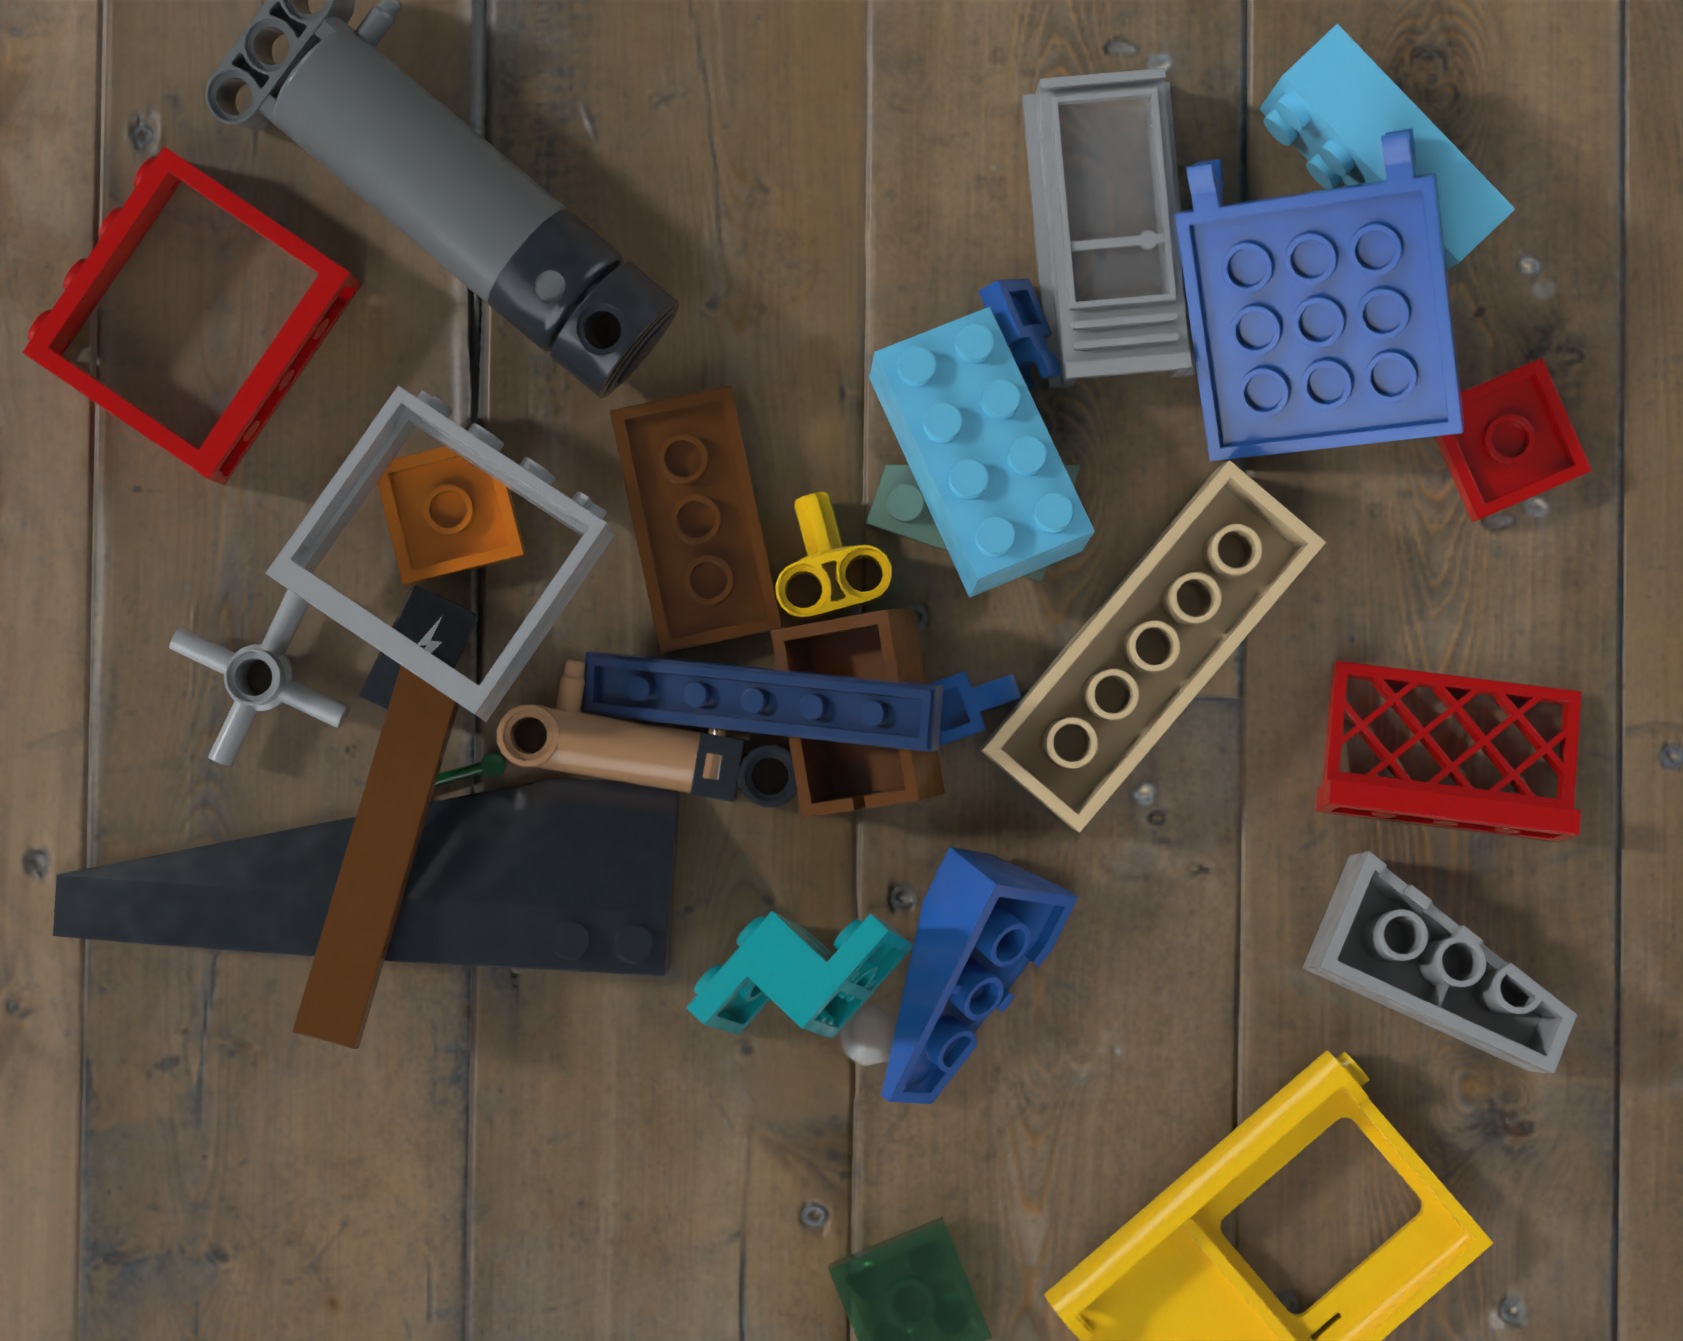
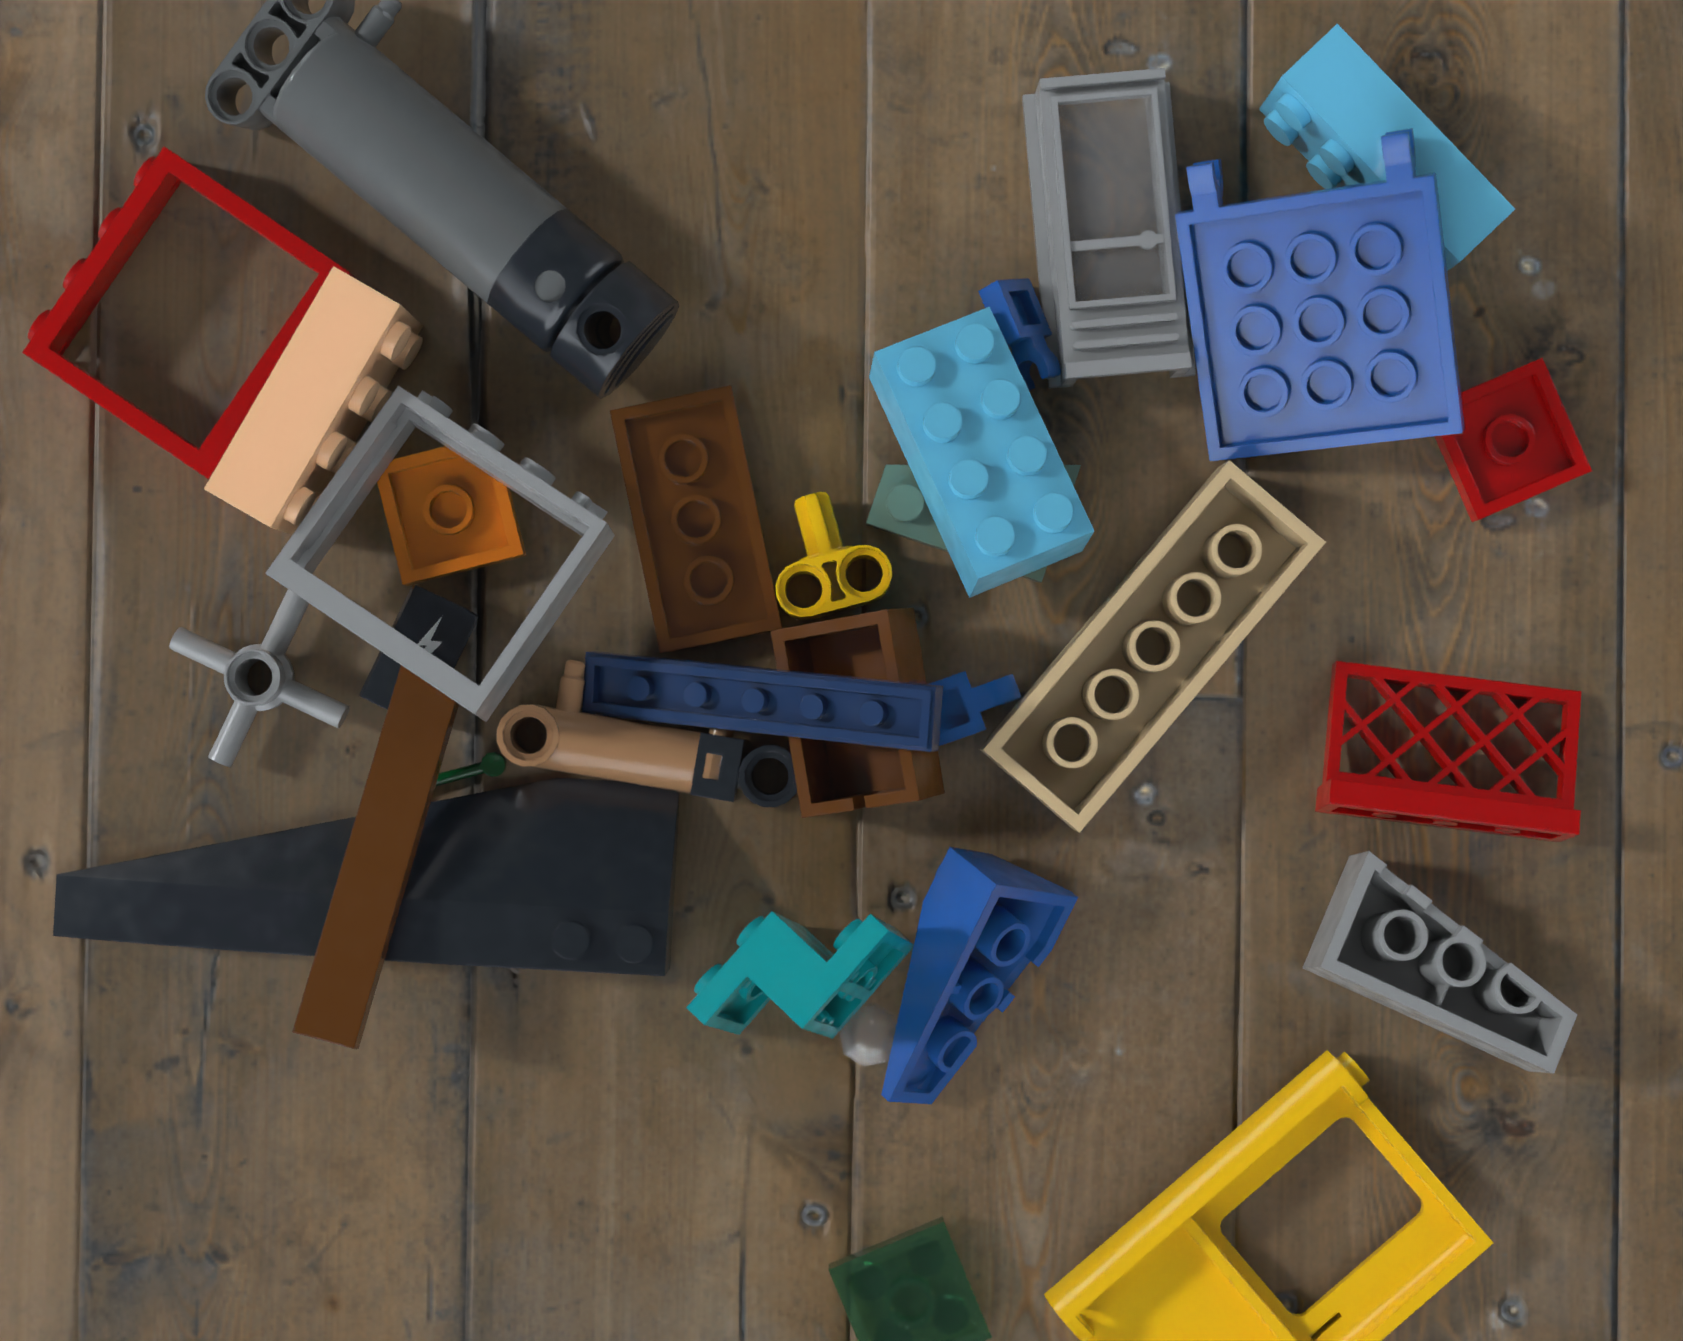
none -> light nougat brick [204,266,423,535]

